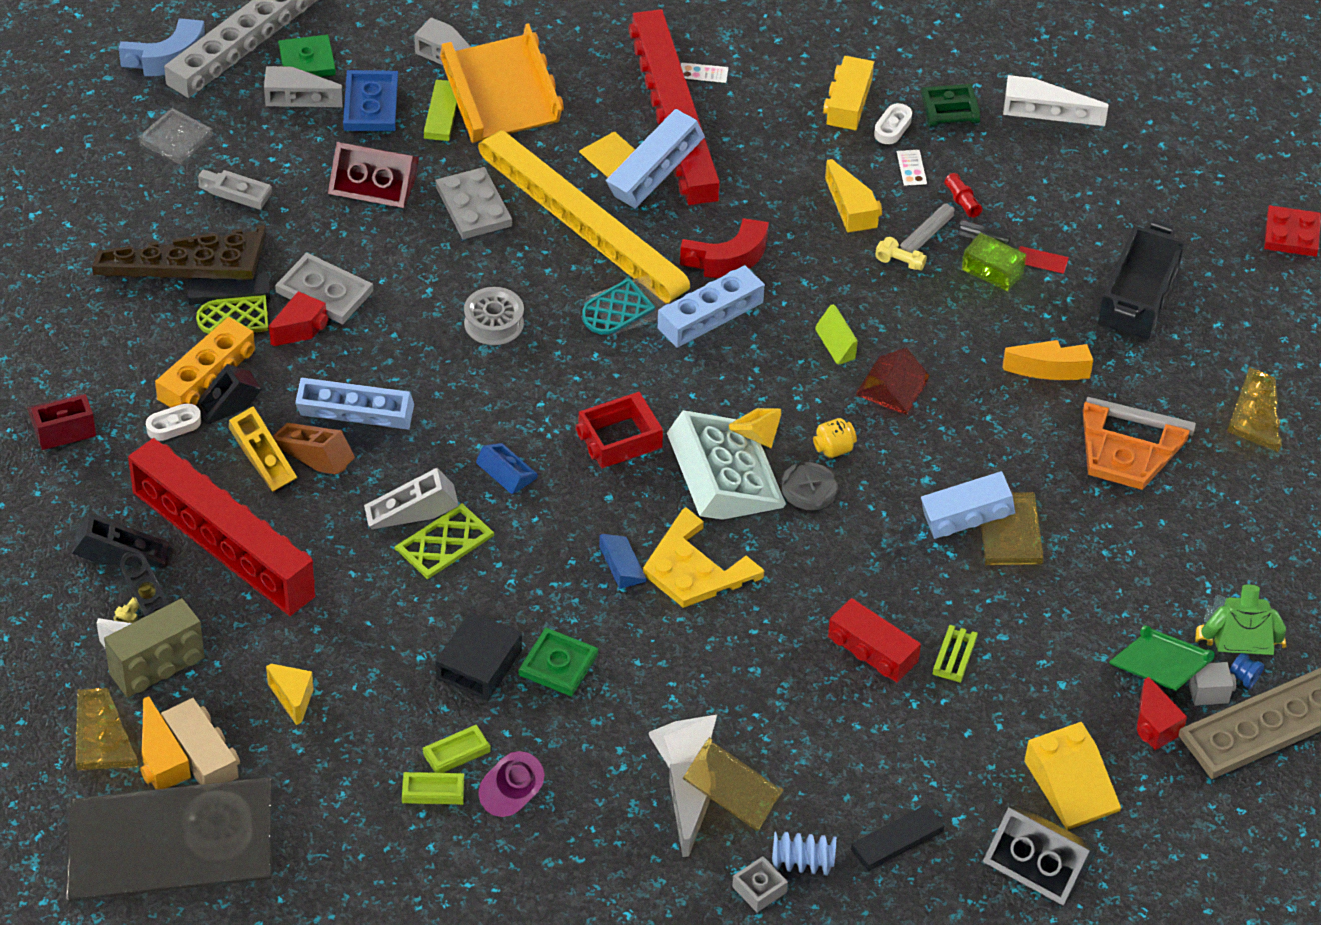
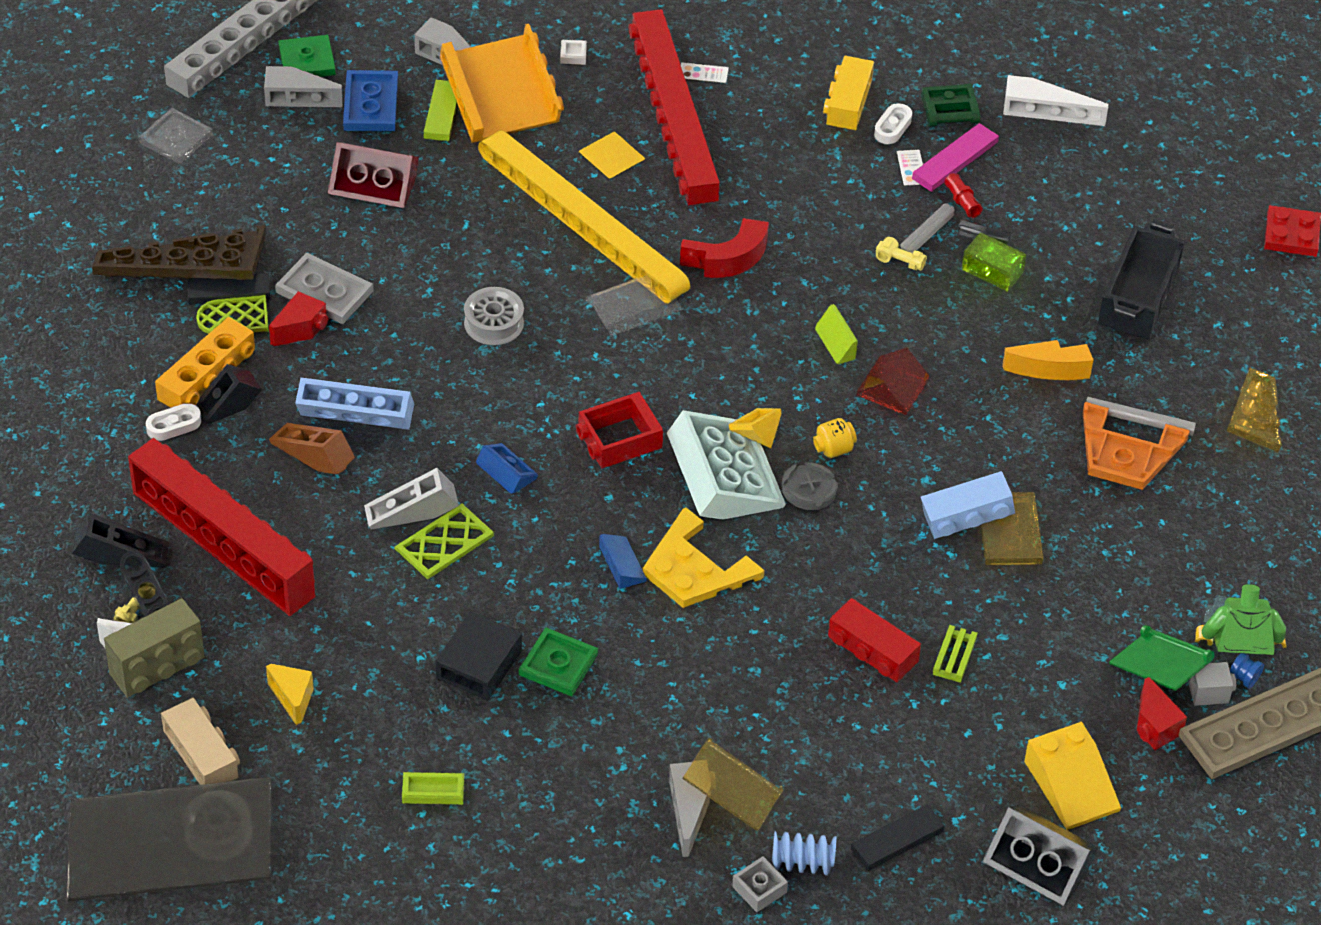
dark red slope [27,393,96,450] -> none
clear yellow wing [76,688,138,770] -> none
medium blue arch [119,19,205,76] -> none
light orange slope [140,696,191,792] -> none
light grey hinge [198,170,272,210] -> none
yellow slope [229,406,297,492] -> none
lime tile [423,725,490,773] -> none
light grey plate [436,167,512,240] -> none
magenta piece [478,751,545,817] -> none
teal window [582,277,655,334] -> none
light blue brick [606,109,705,209] -> none
white slope [649,715,717,768] -> none
light blue brick [658,265,765,348] -> none
yellow slope [825,159,882,233] -> none
red sticker [1015,246,1069,274] -> none
none -> white tile [560,40,587,64]
none -> dark pink tile [912,123,999,192]

